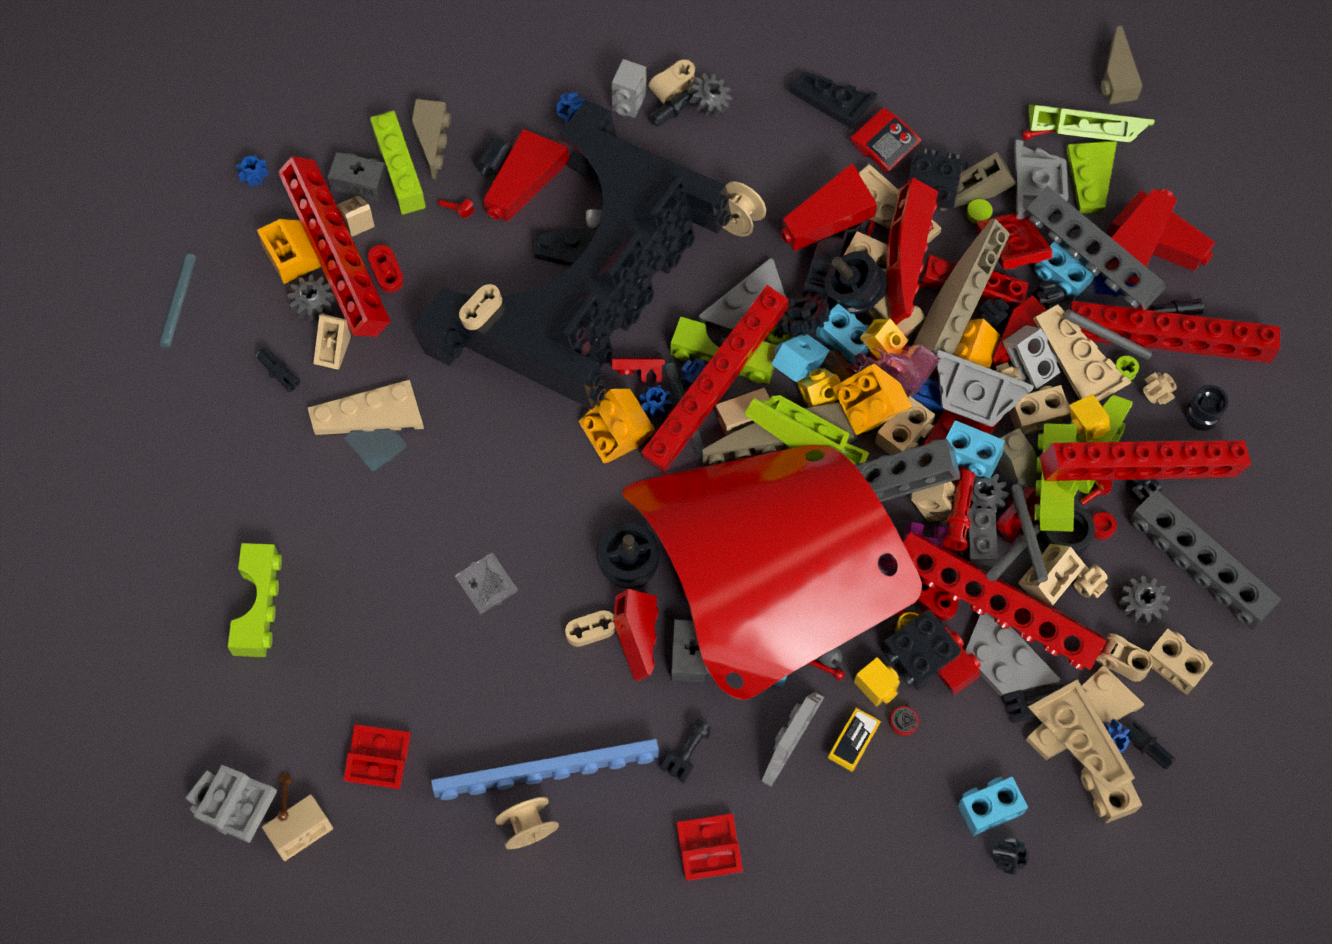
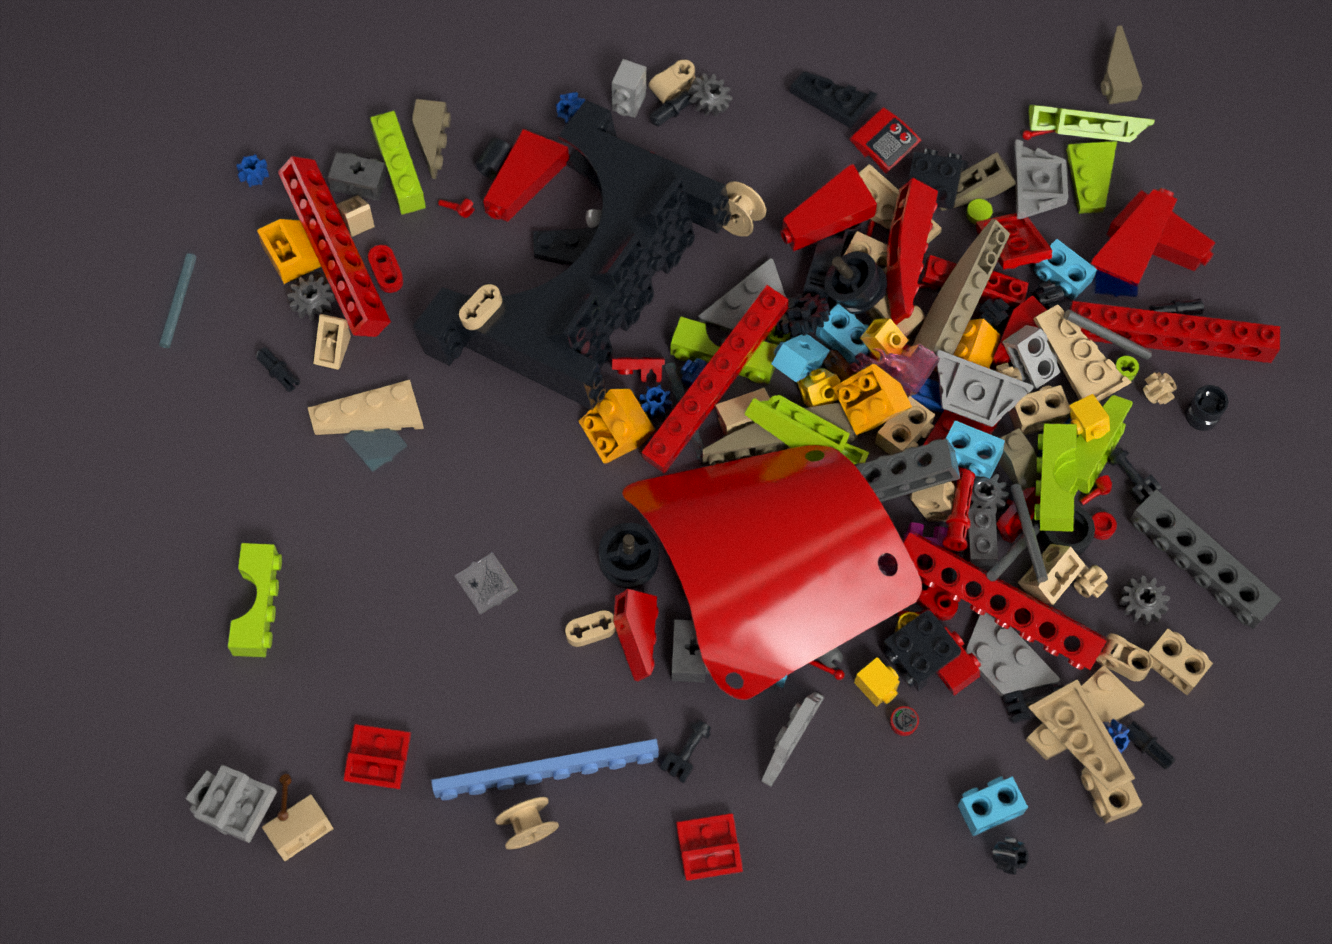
slope [828,708,881,772] -> none
dark grey brick [1026,185,1166,311] -> none
red brick [1039,440,1251,481] -> none

